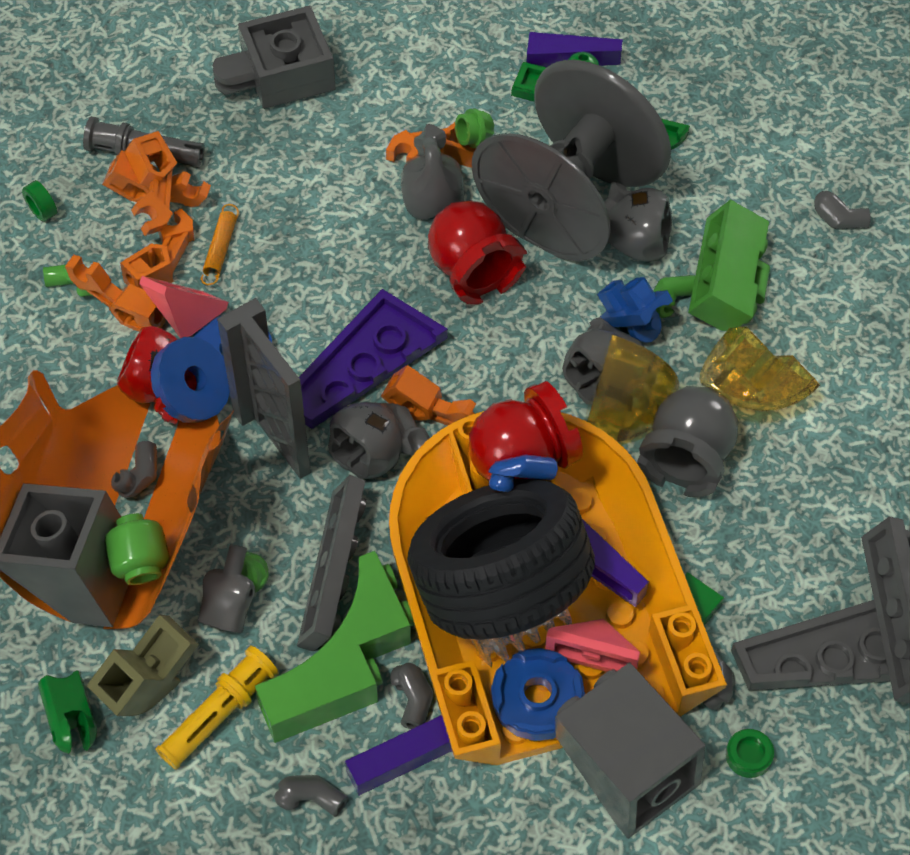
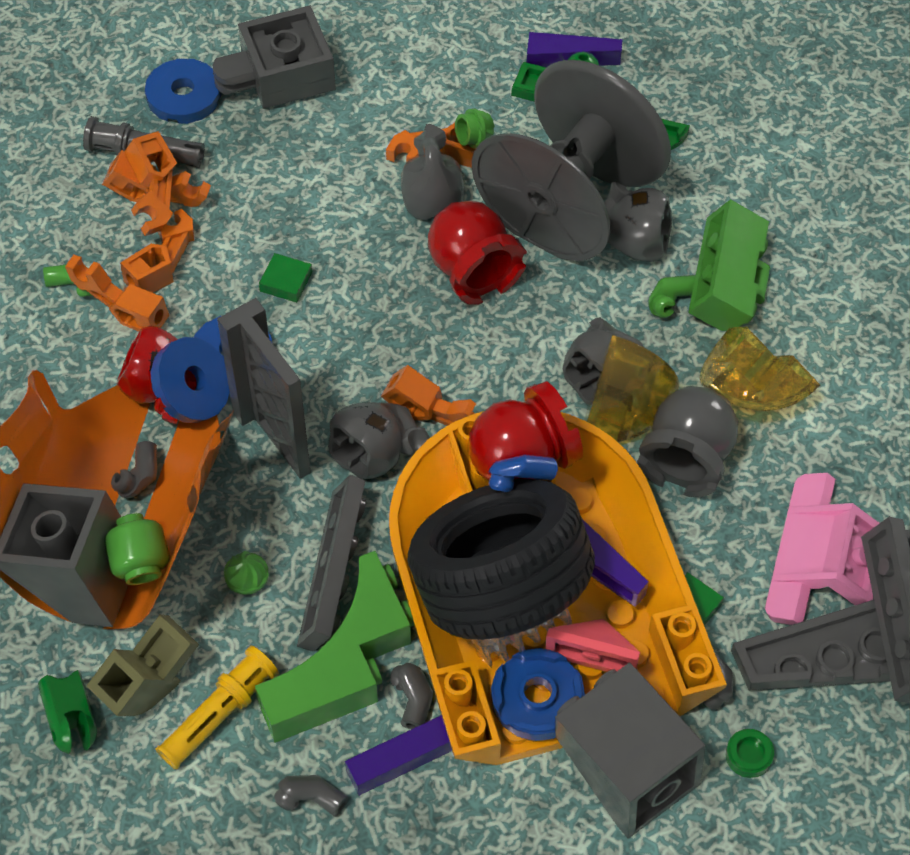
green tile [22,180,58,222] -> none
coral slope [139,276,229,338] -> none
dark grey piece [198,544,255,633] -> none
light orange piece [201,204,239,285] -> none
dark purple wing [299,289,448,429] -> none
blue hips [597,277,673,343] -> none
dark grey arm [814,191,871,229] -> none
none -> blue tile [145,59,221,124]
none -> green tile [259,253,312,303]
none -> bright pink plate [765,473,879,625]

